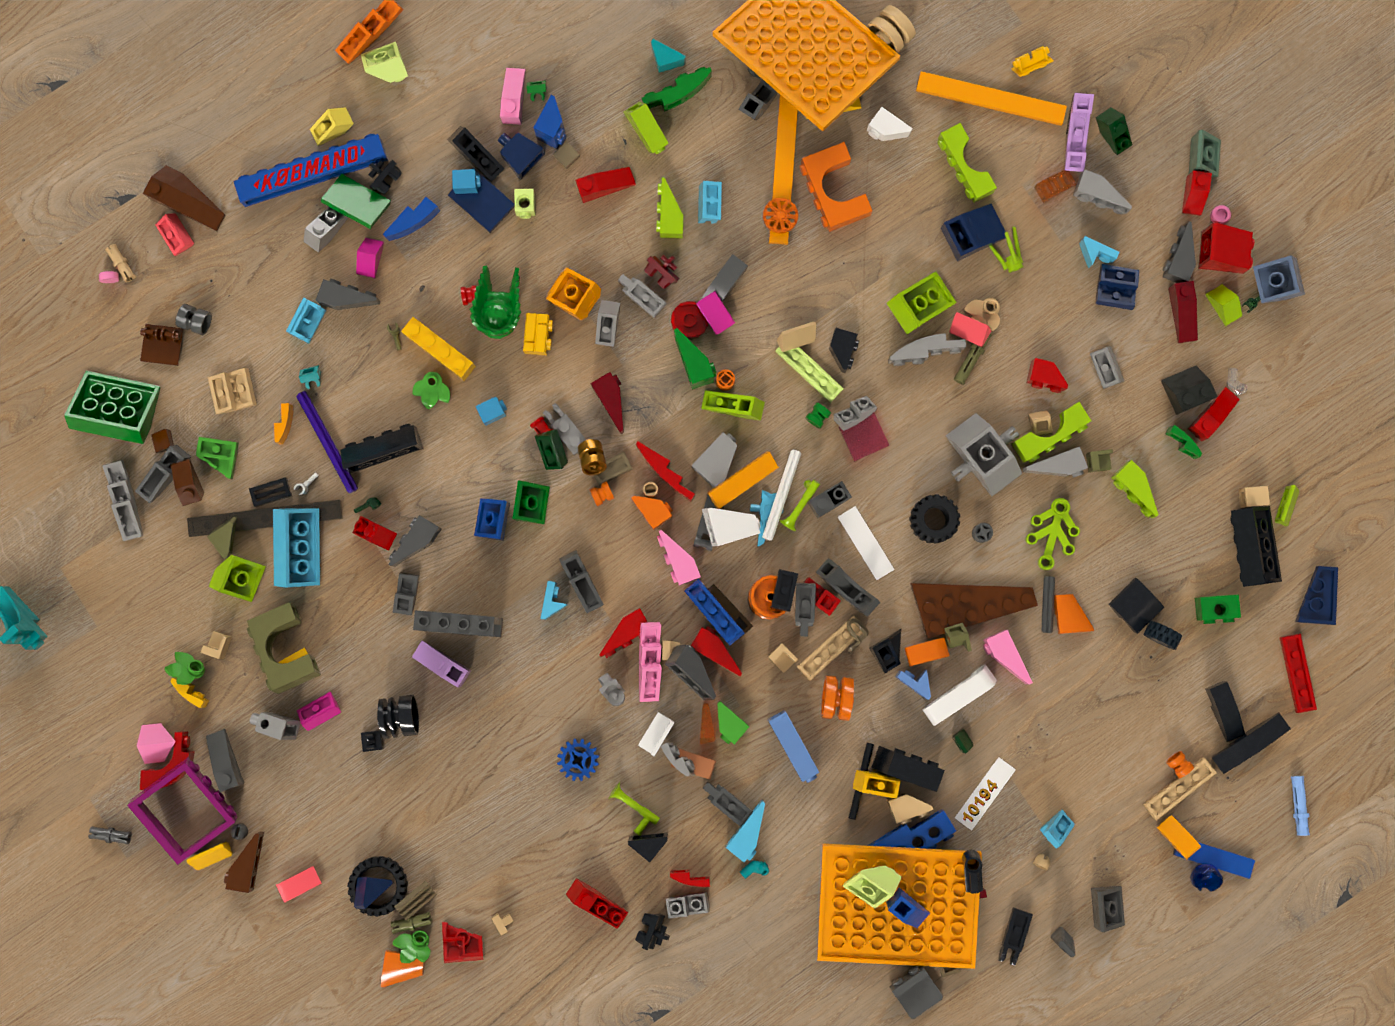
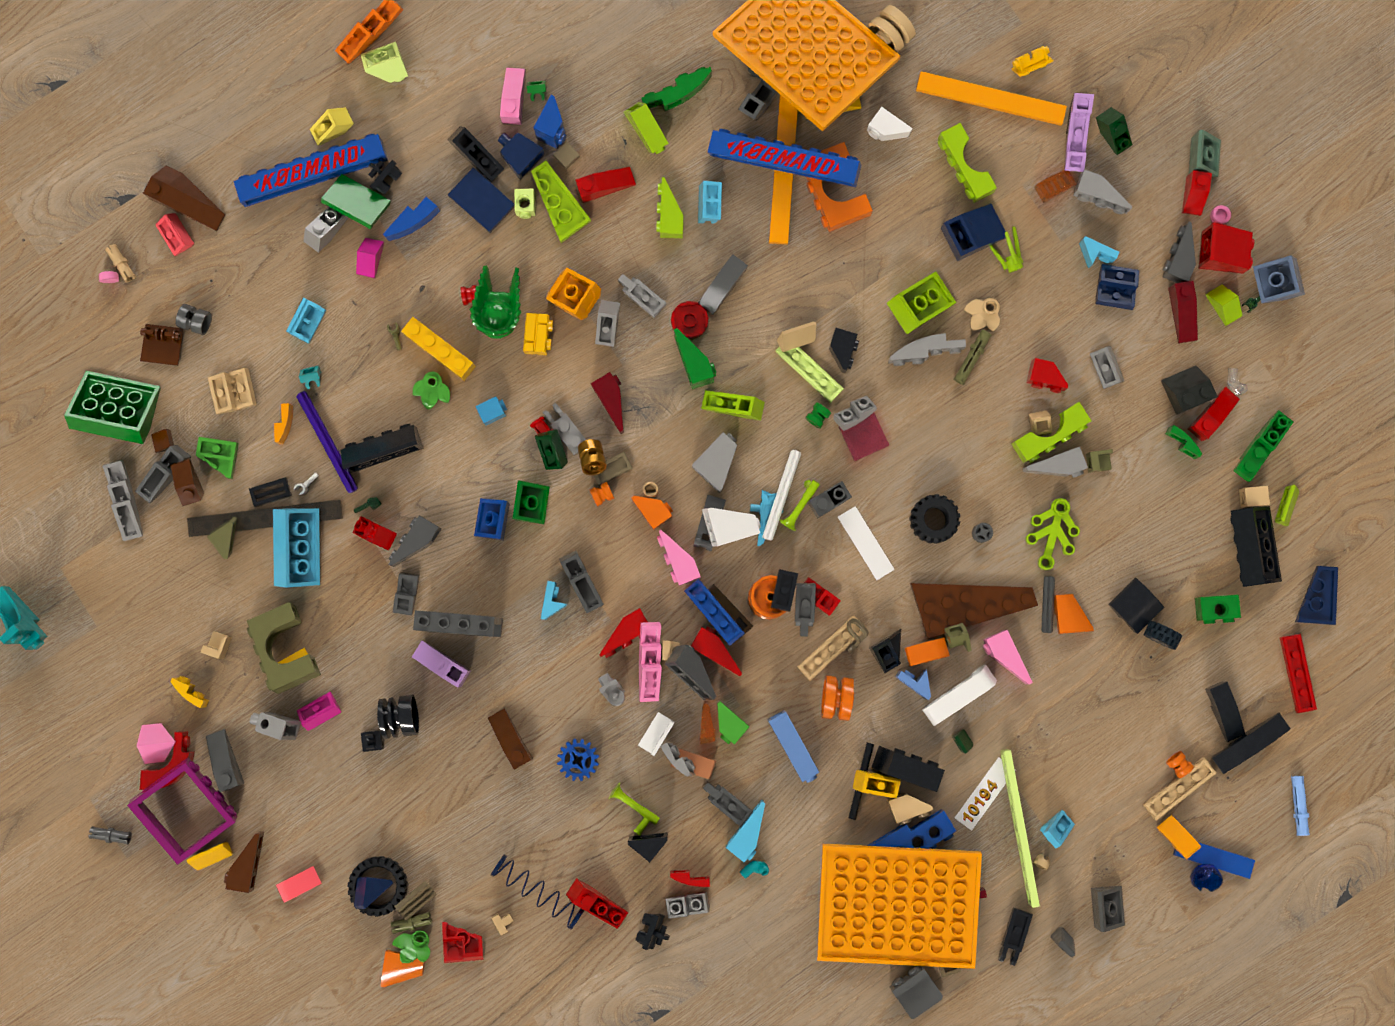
bright green plate [164,652,205,685] -> none
lime slope [208,555,266,602] -> none
dark grey hinge [231,824,248,840] -> none
dark grey slope [316,278,380,310] -> none
dark azure brick [452,169,481,194] -> none
red slope [636,441,695,502] -> none
dark red hips [644,255,680,289] -> none
teal slope [651,39,686,73] -> none
dark pink slope [696,291,735,335] -> none
light orange tile [708,451,779,509] -> none
orange wheel [716,369,735,391] -> none
orange wheel [763,198,798,234] -> none
tan panel [768,643,798,672] -> none
dark grey arch [816,558,880,617] -> none
yellowish green slope [843,866,902,908] -> none
blue slope [886,888,930,928] -> none
light grey slope [946,413,1022,497] -> none
coral slope [949,312,991,347] -> none
black piece [962,850,983,894] -> none
lime slope [1111,460,1159,518] -> none
none -> reddish brown slope [488,708,533,770]
none -> dark blue piece [491,854,584,930]
none -> lime wing [531,160,591,243]
none -> blue brick [708,129,862,187]
none -> yellowish green tile [1000,749,1040,908]
none -> green slope [1233,410,1294,482]

